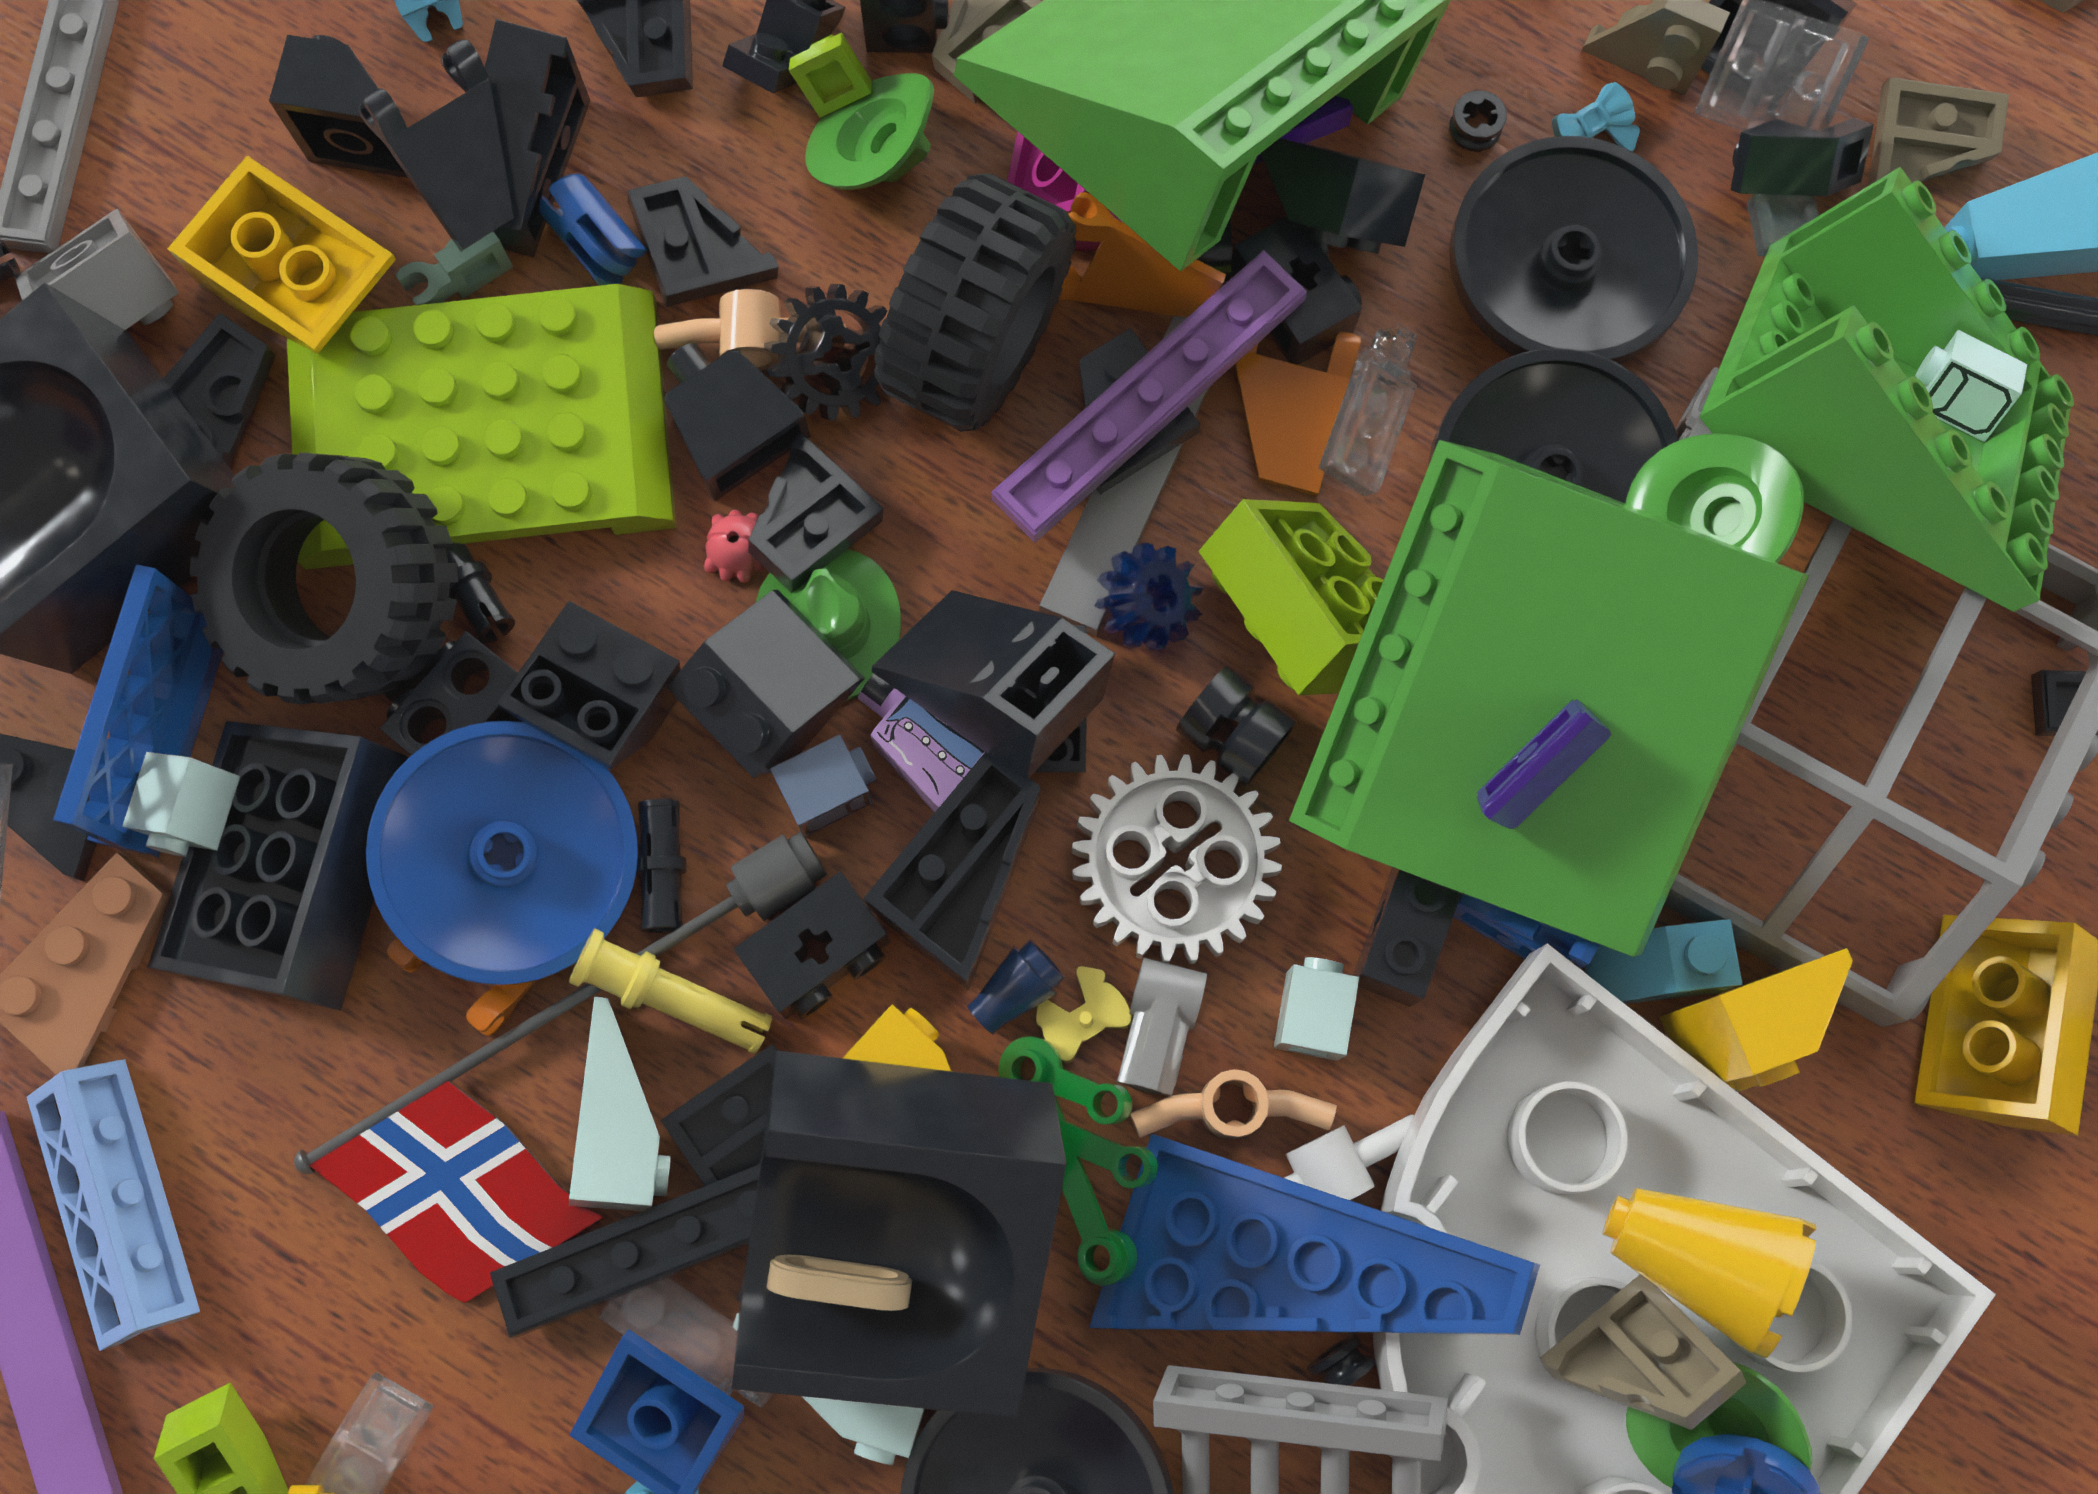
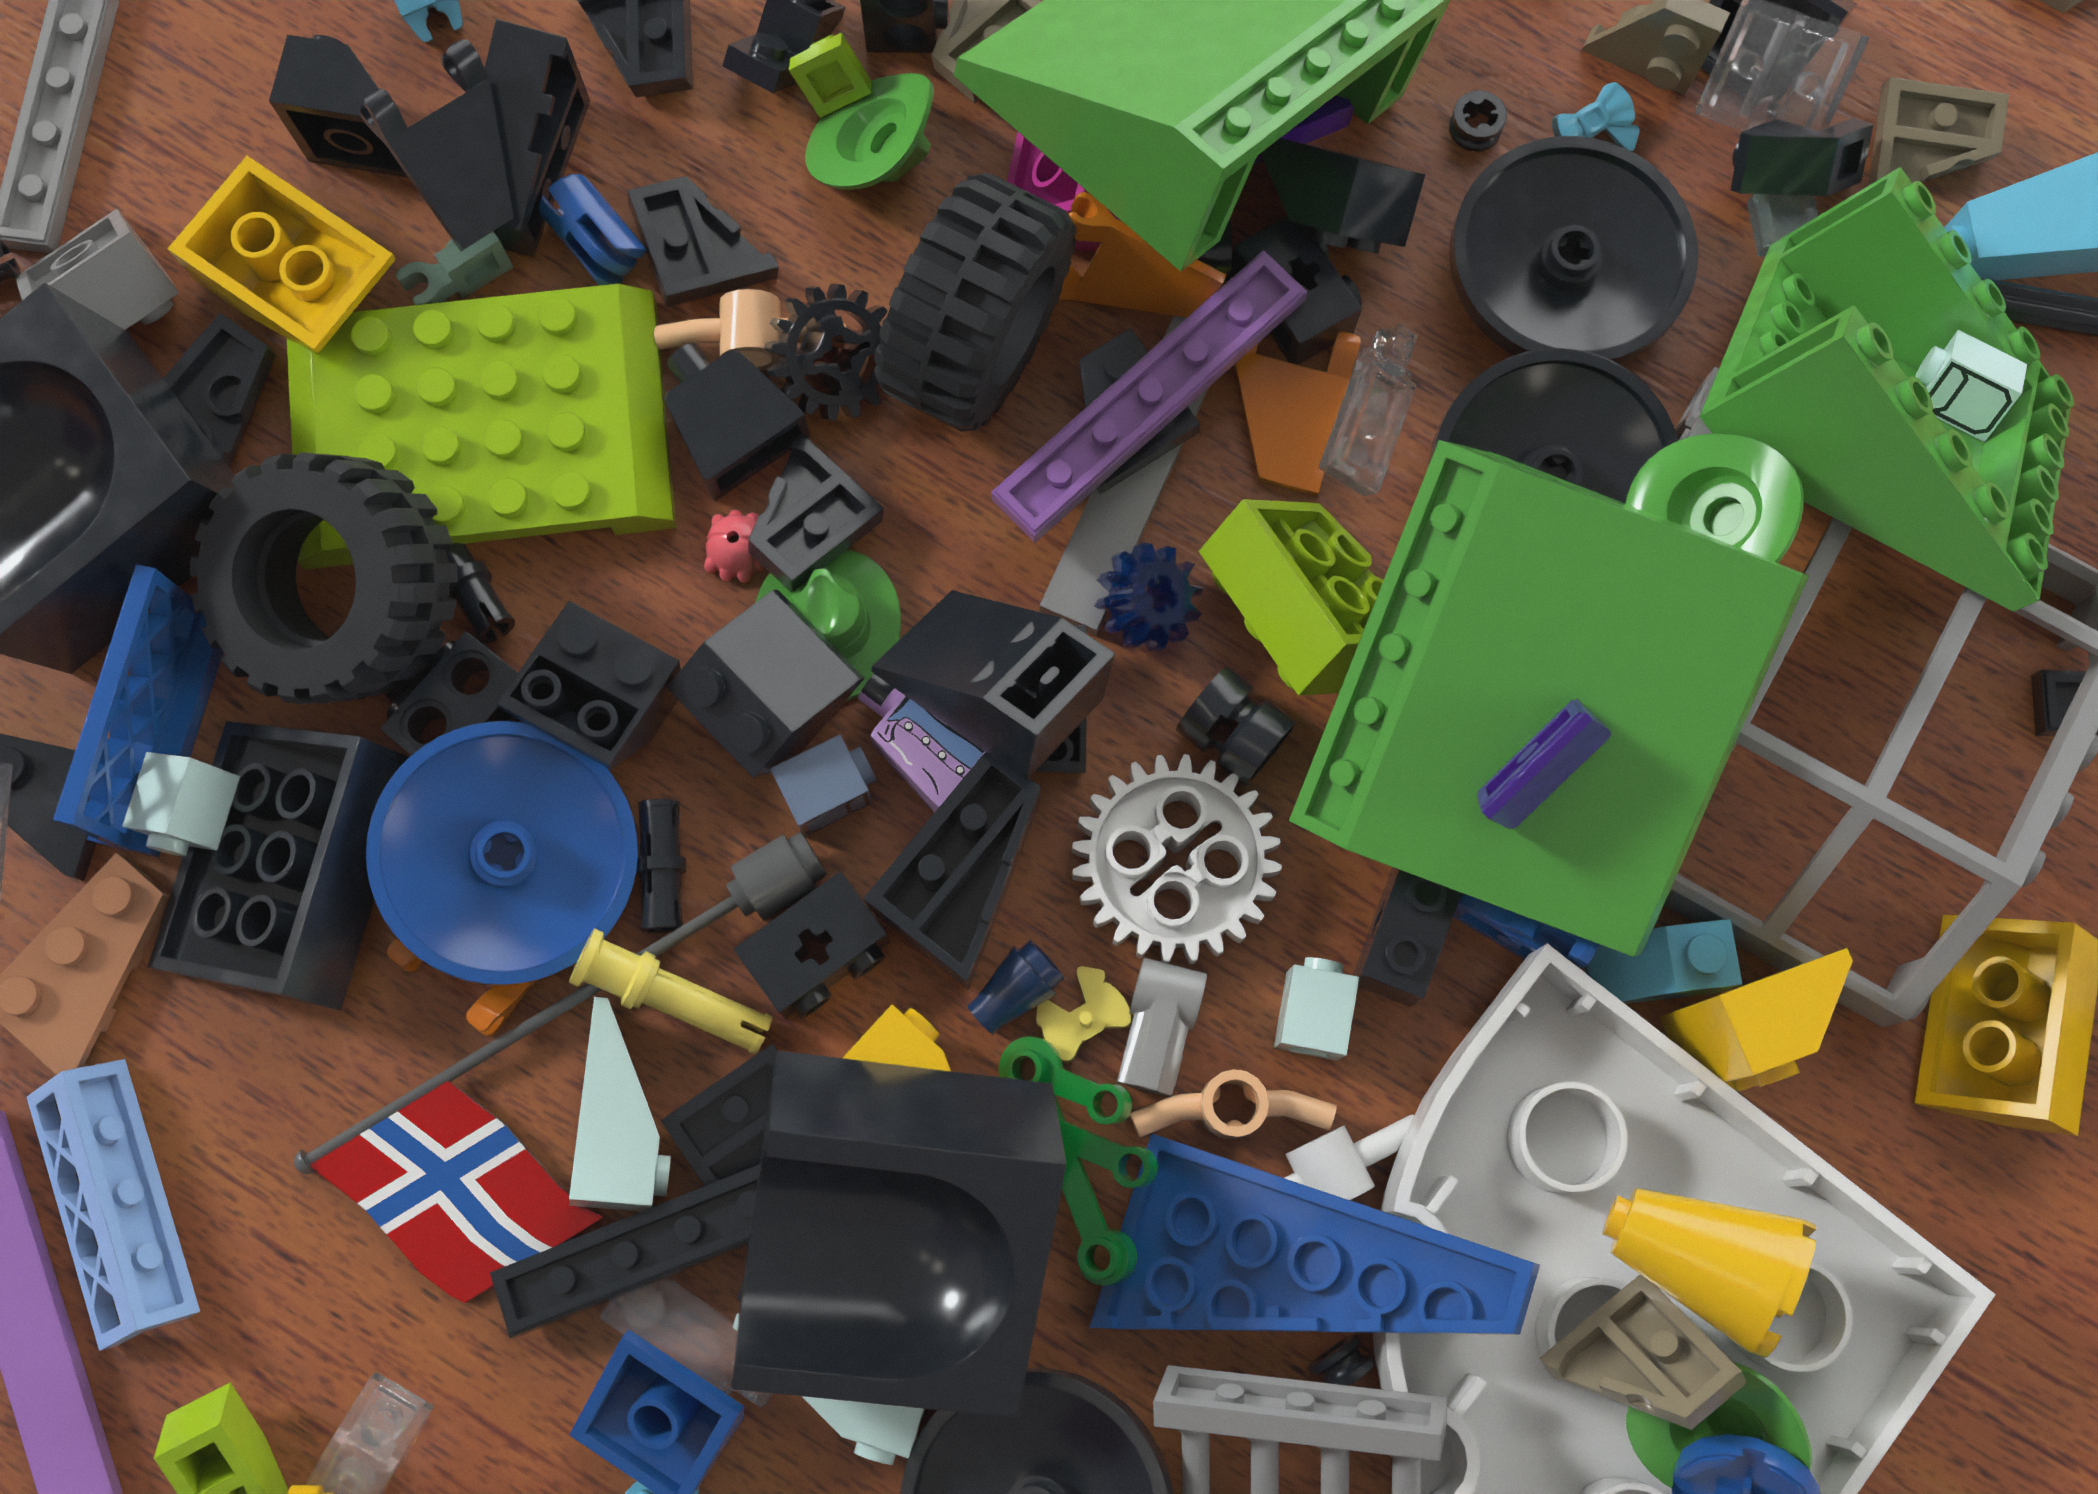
tan tile [767,1255,912,1311] -> none

